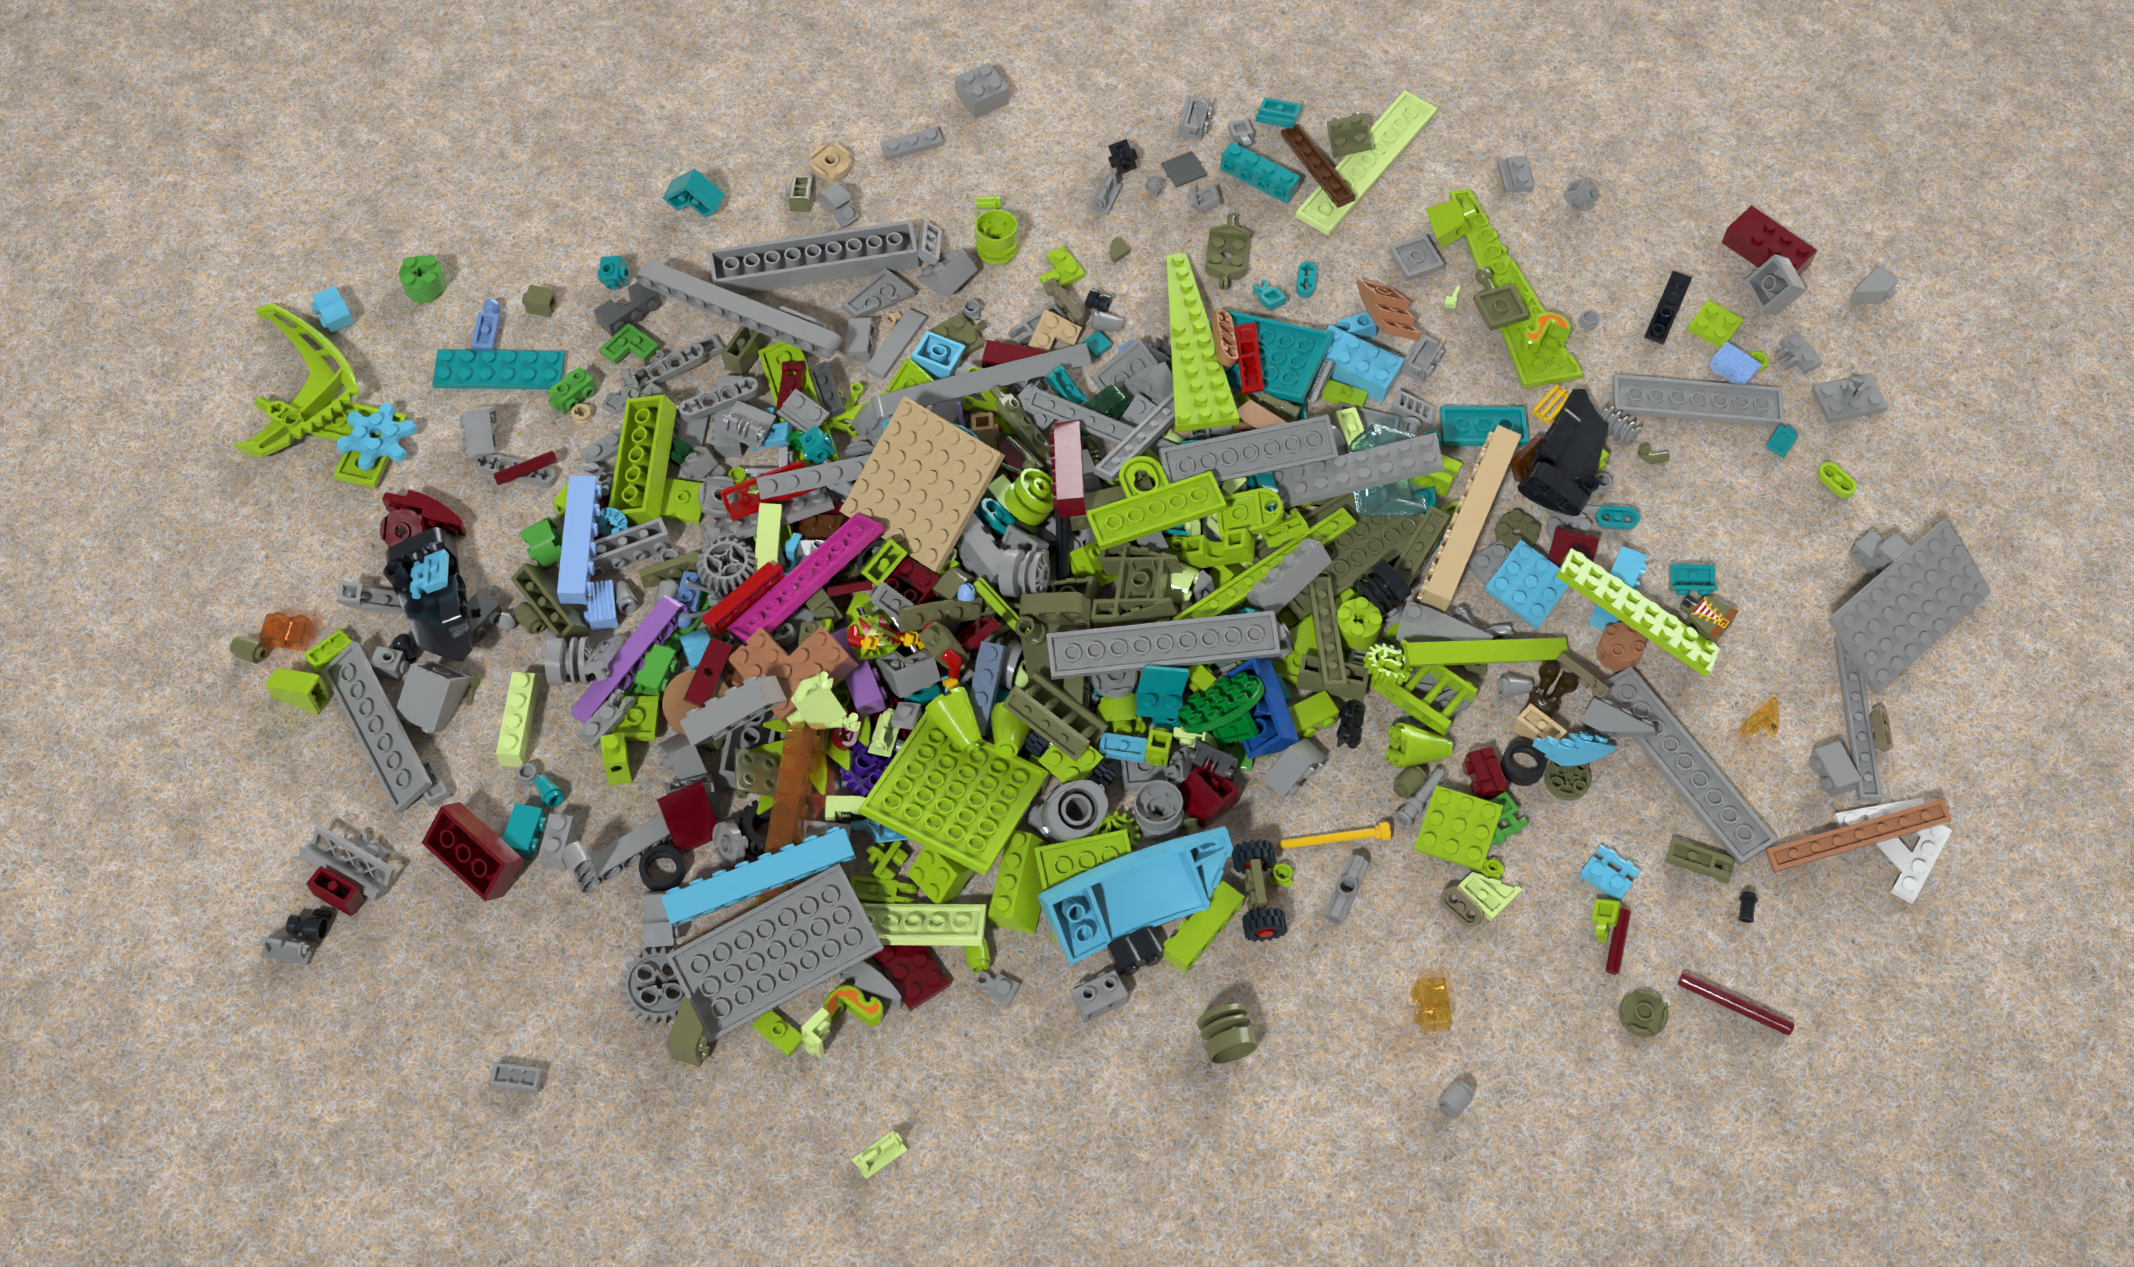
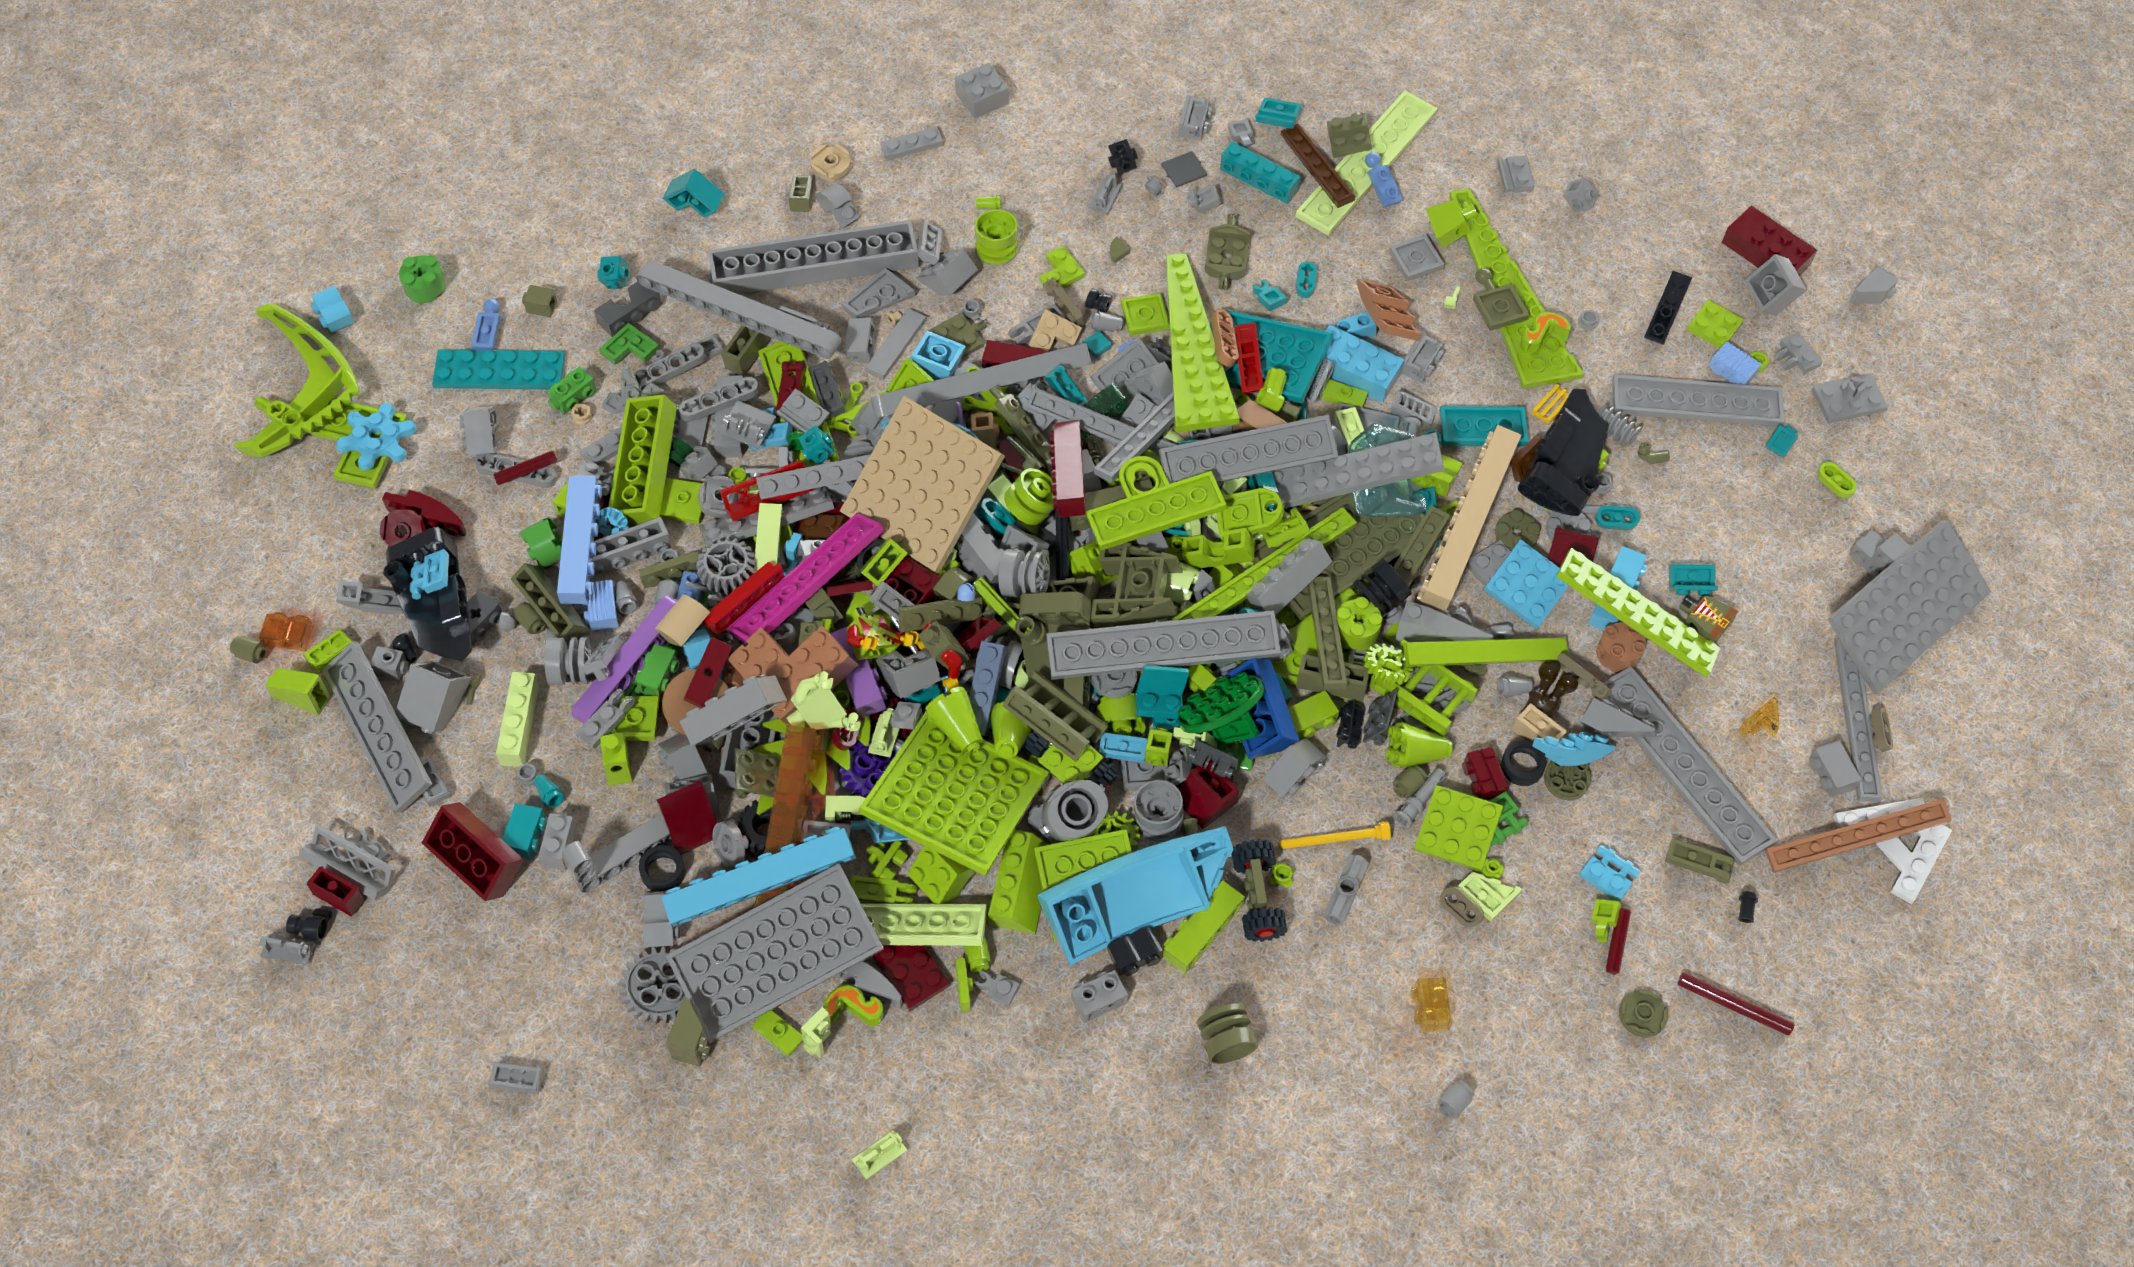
none -> tan brick [654,594,710,647]
none -> lime plate [955,958,973,1012]
none -> lime tile [1120,293,1170,336]
none -> lime piece [1255,368,1287,413]
none -> dark grey hinge [1363,689,1397,746]
none -> medium blue plate [1365,152,1403,208]

